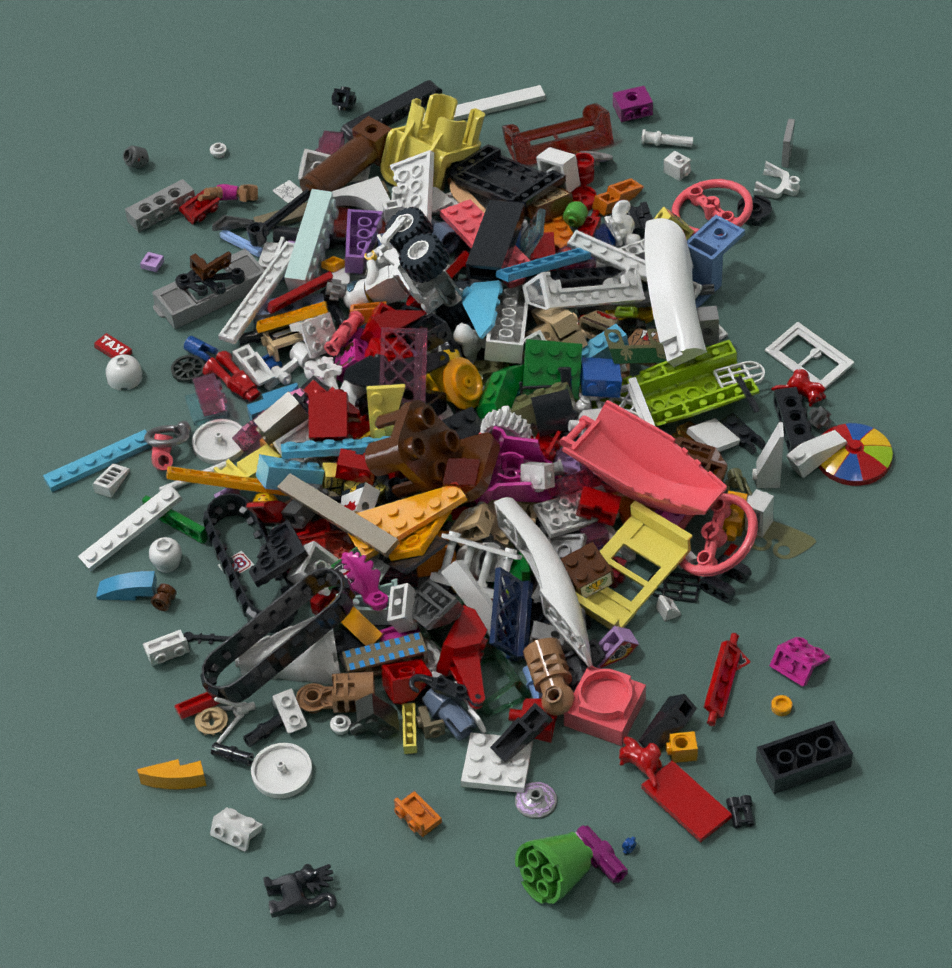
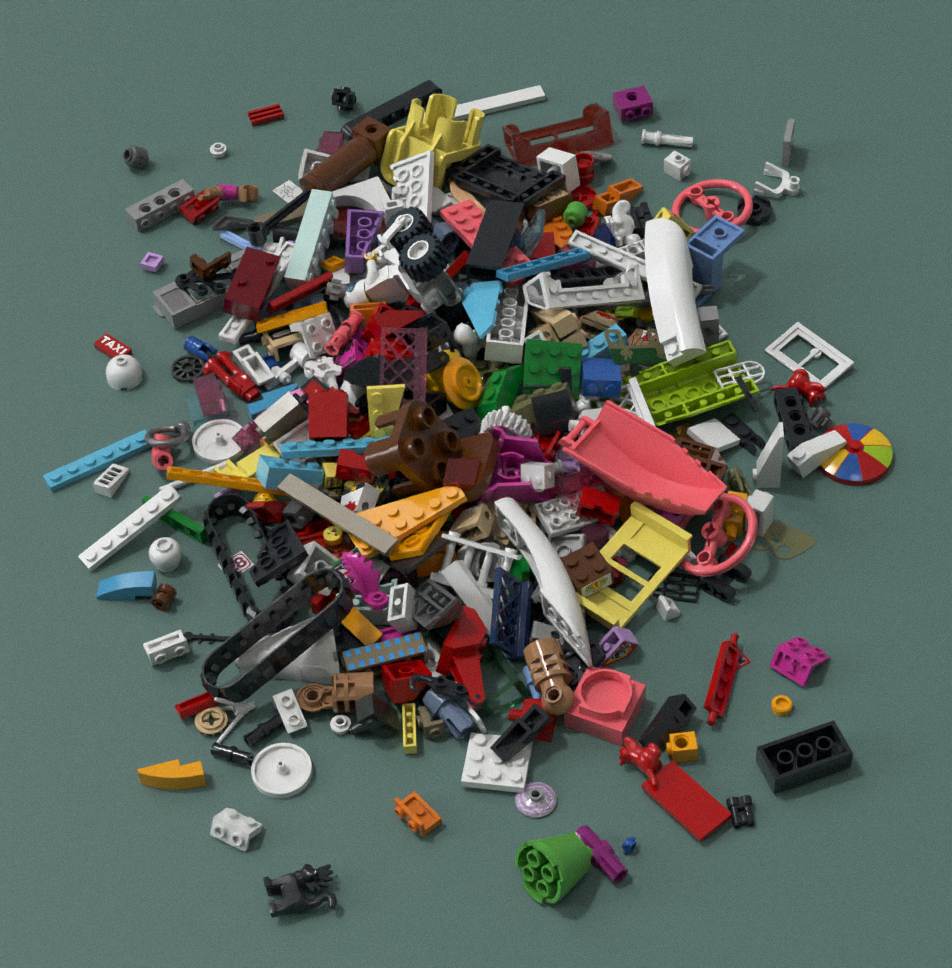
none -> dark red brick [223,247,281,322]
none -> red tile [247,104,284,126]
none -> tile [323,526,343,546]

